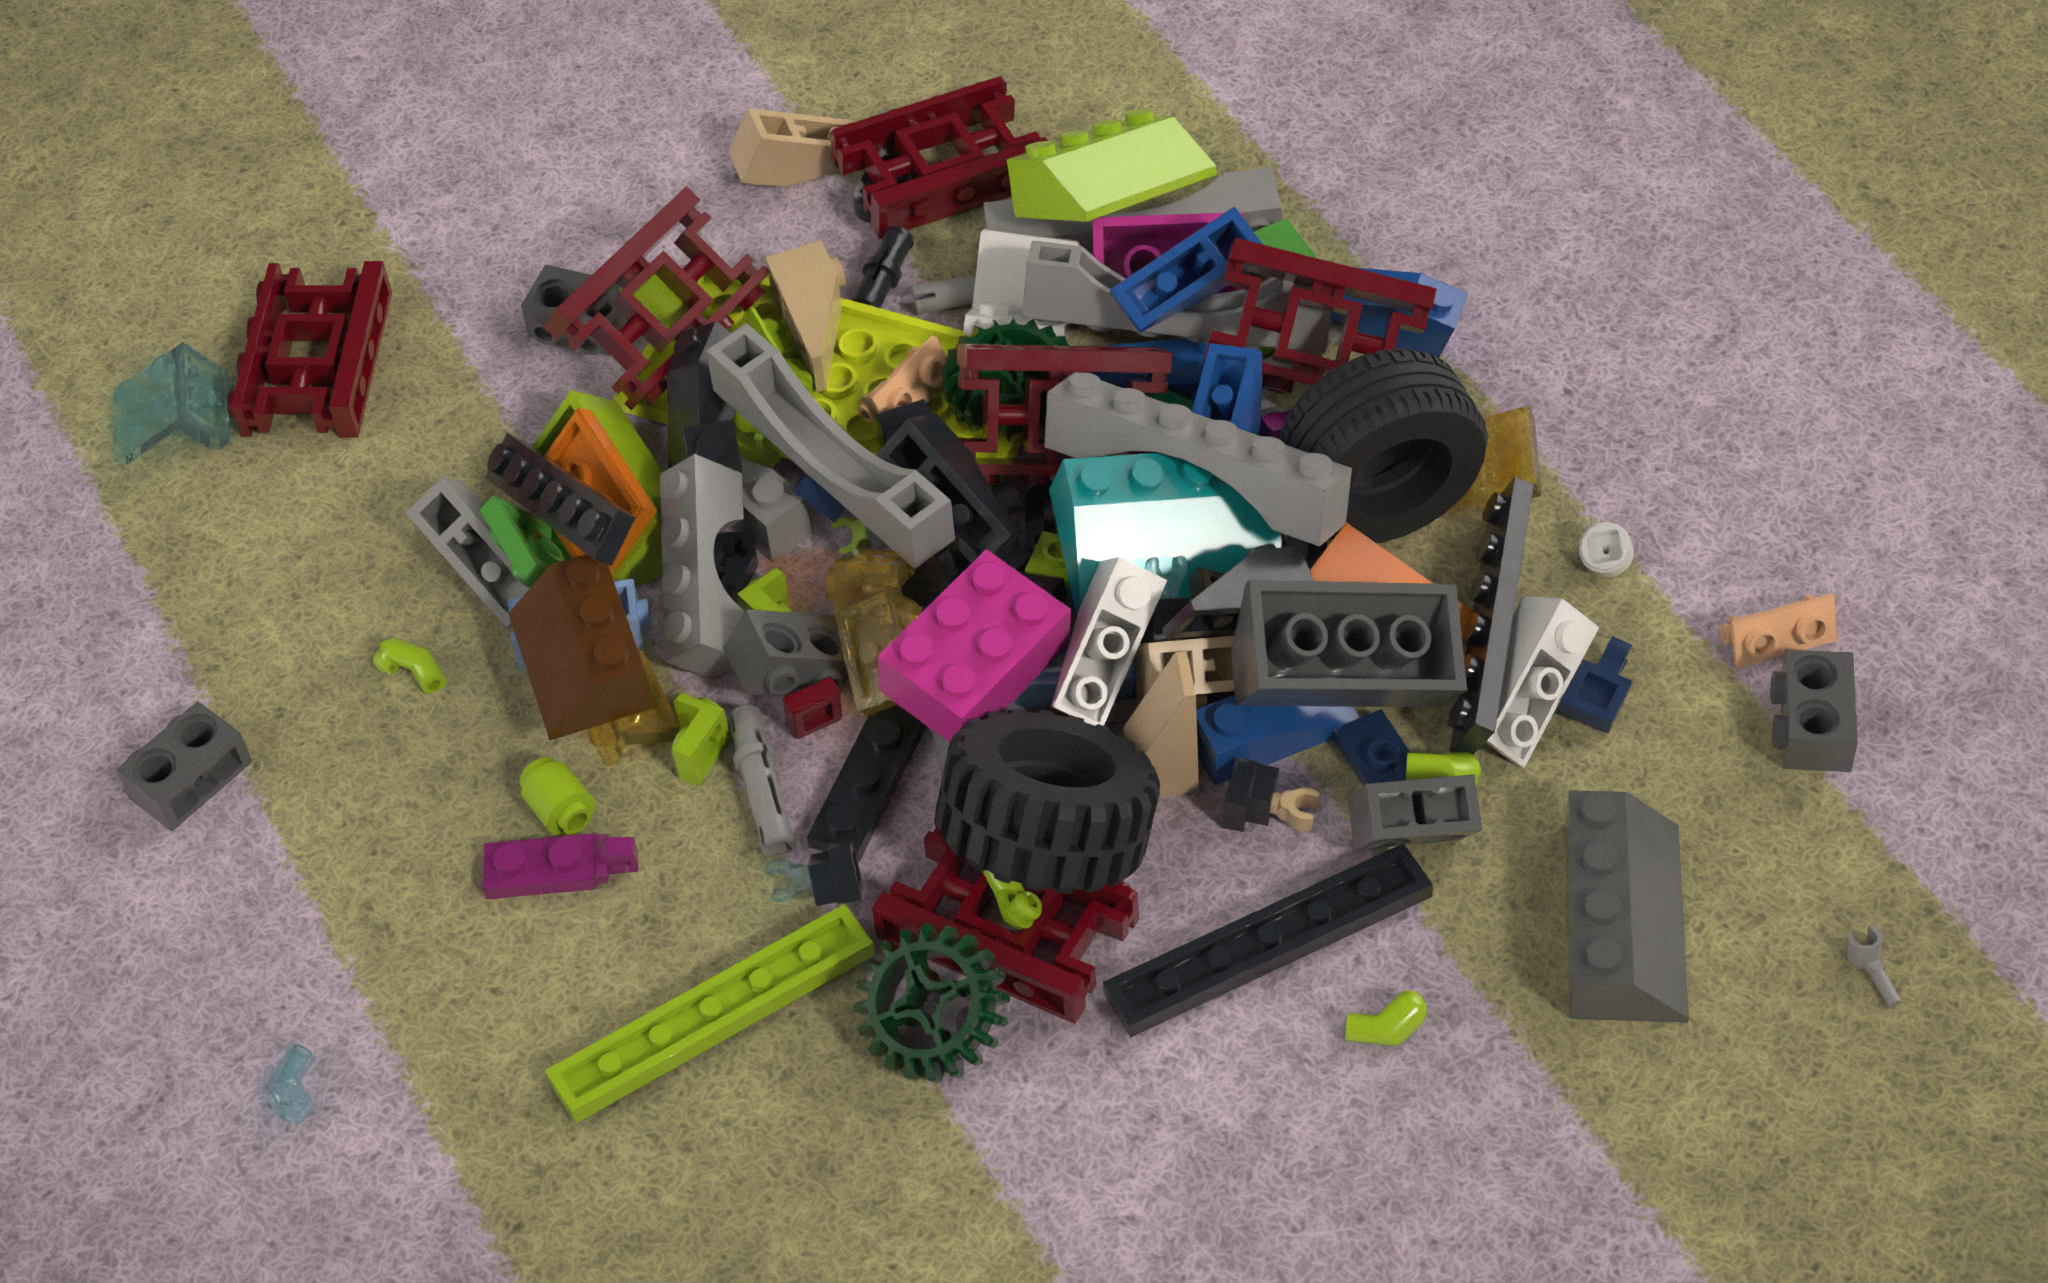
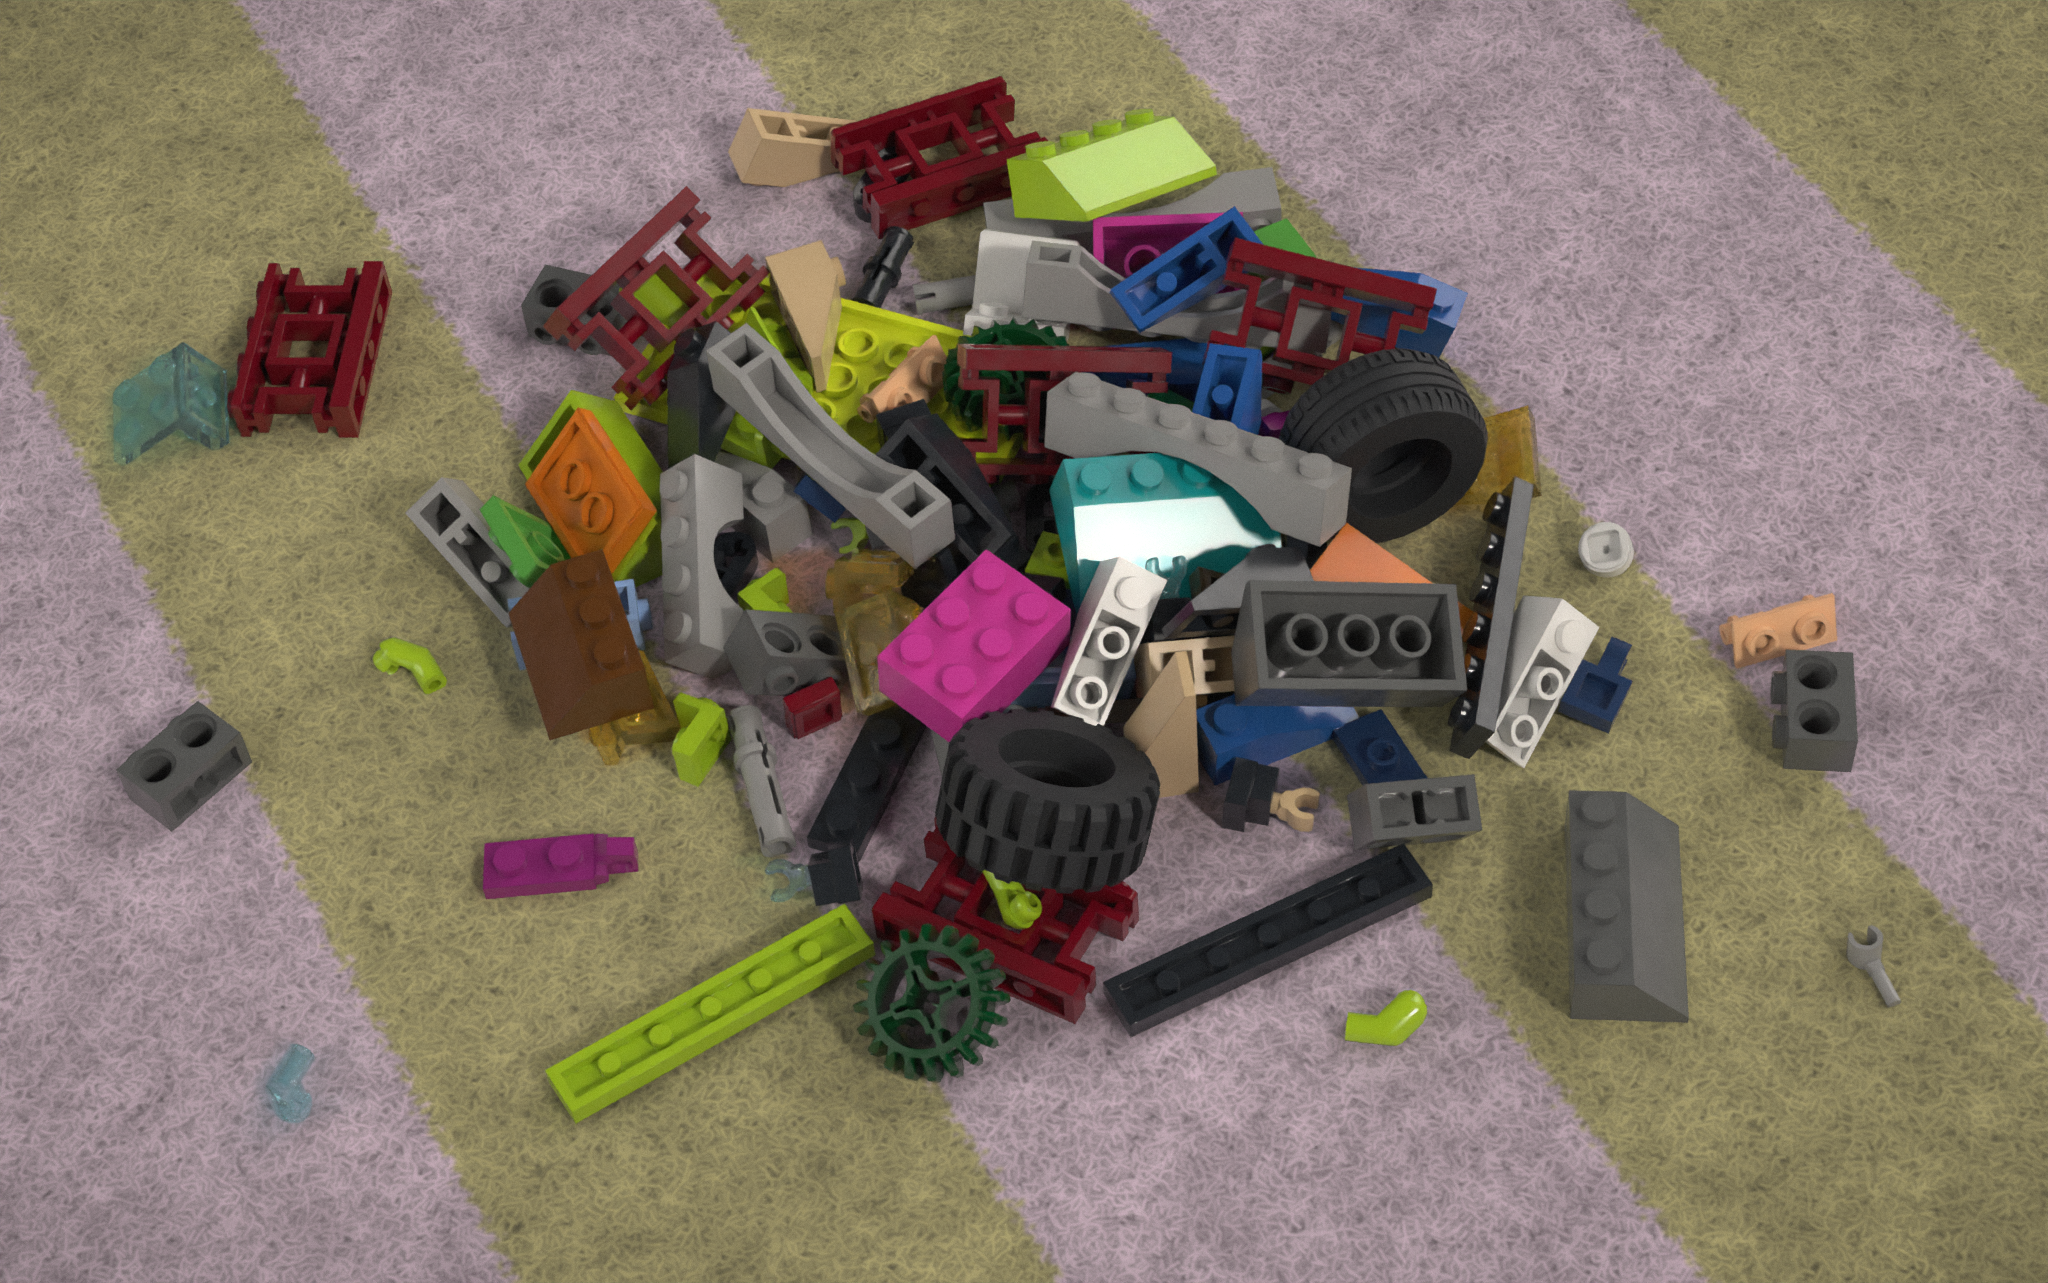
black plate [485,433,636,566] -> none
lime brick [519,757,595,836] -> none
black plate [682,419,743,474] -> none
lime arm [1406,752,1482,785] -> none

